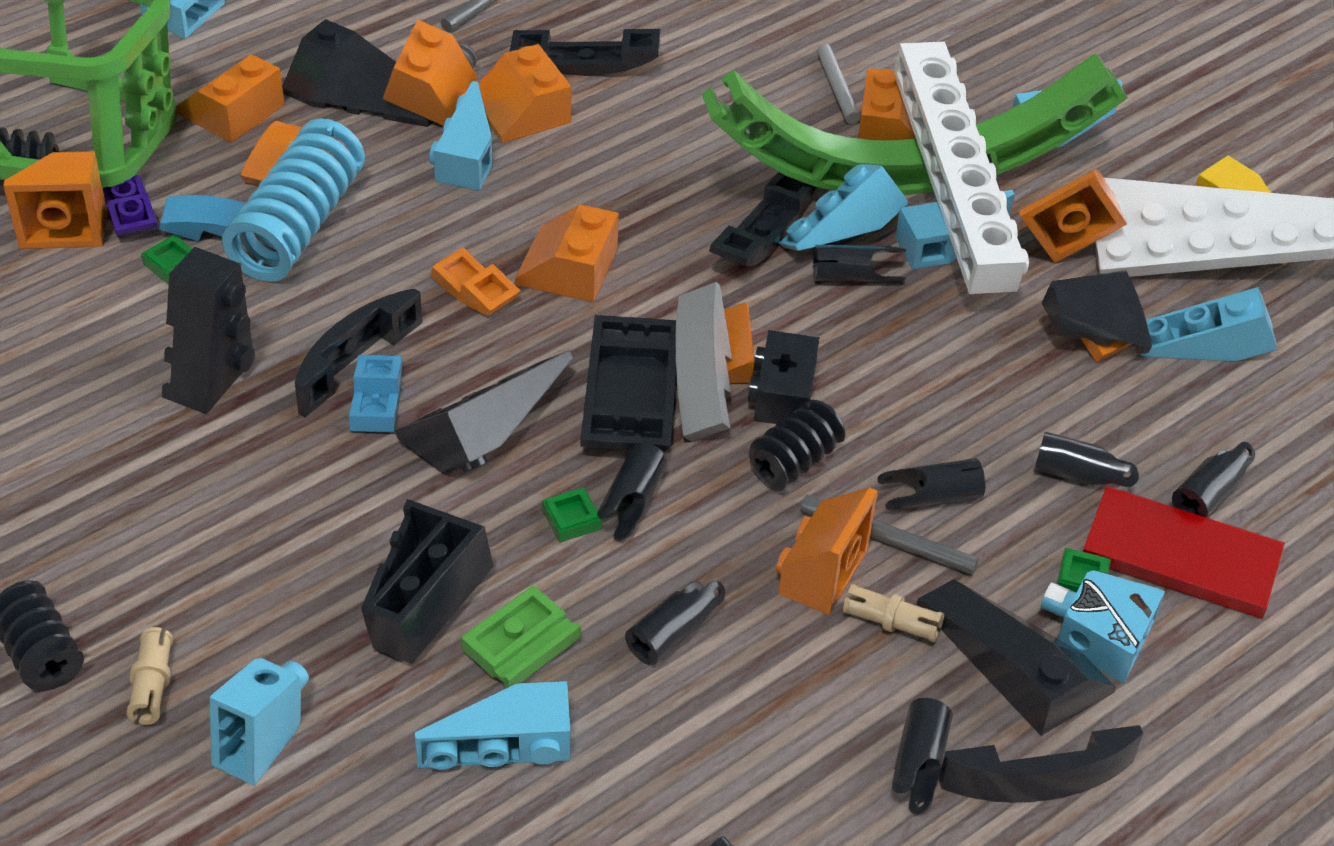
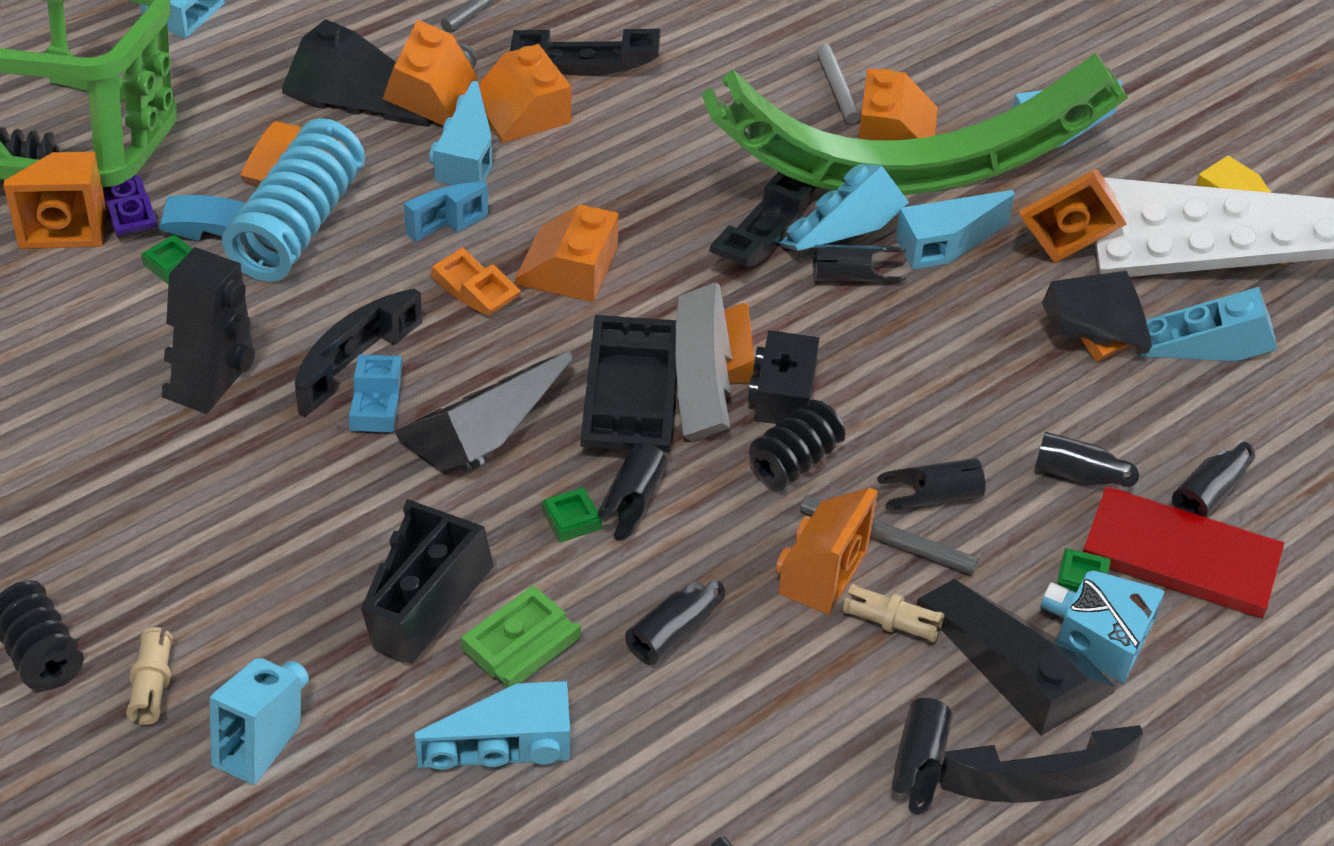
orange slope [176,54,284,143] -> none
white brick [894,42,1029,294] -> none
none -> dark azure slope [404,181,489,242]

